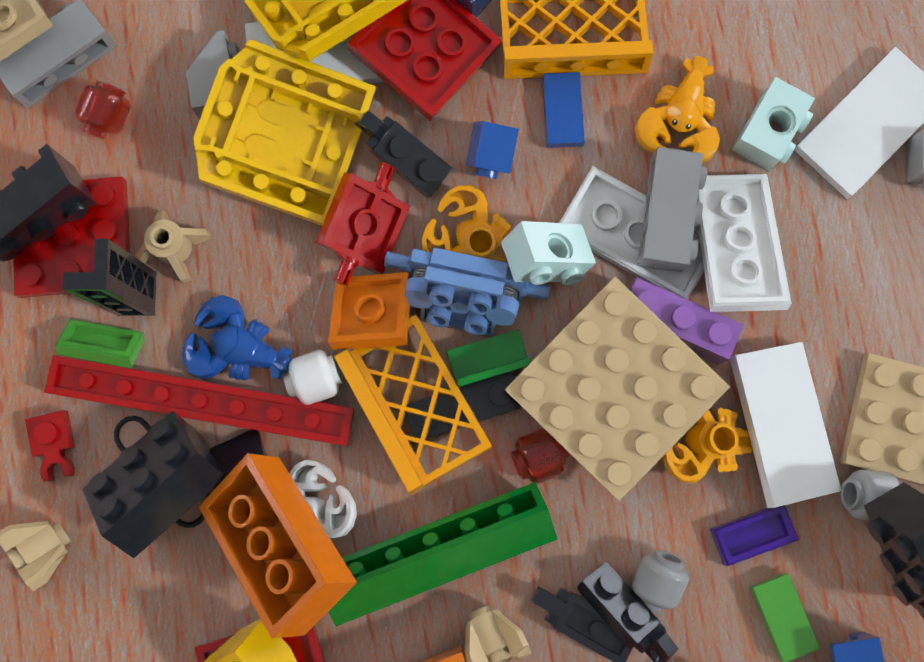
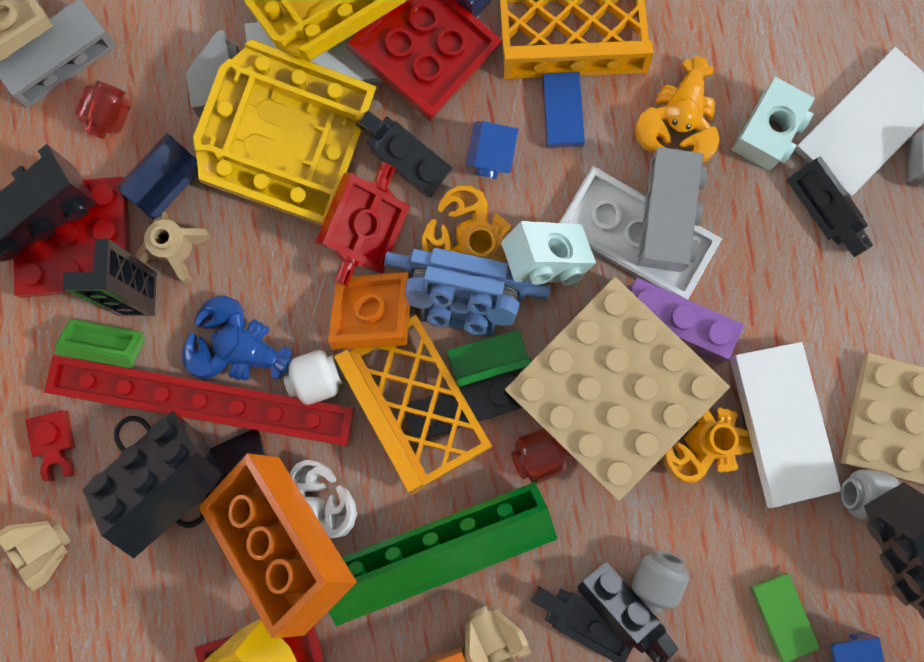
white tile [697,174,792,312] -> none
dark purple tile [710,505,799,567] -> none
none -> dark blue panel [116,133,198,220]
none -> black hinge [787,156,873,257]

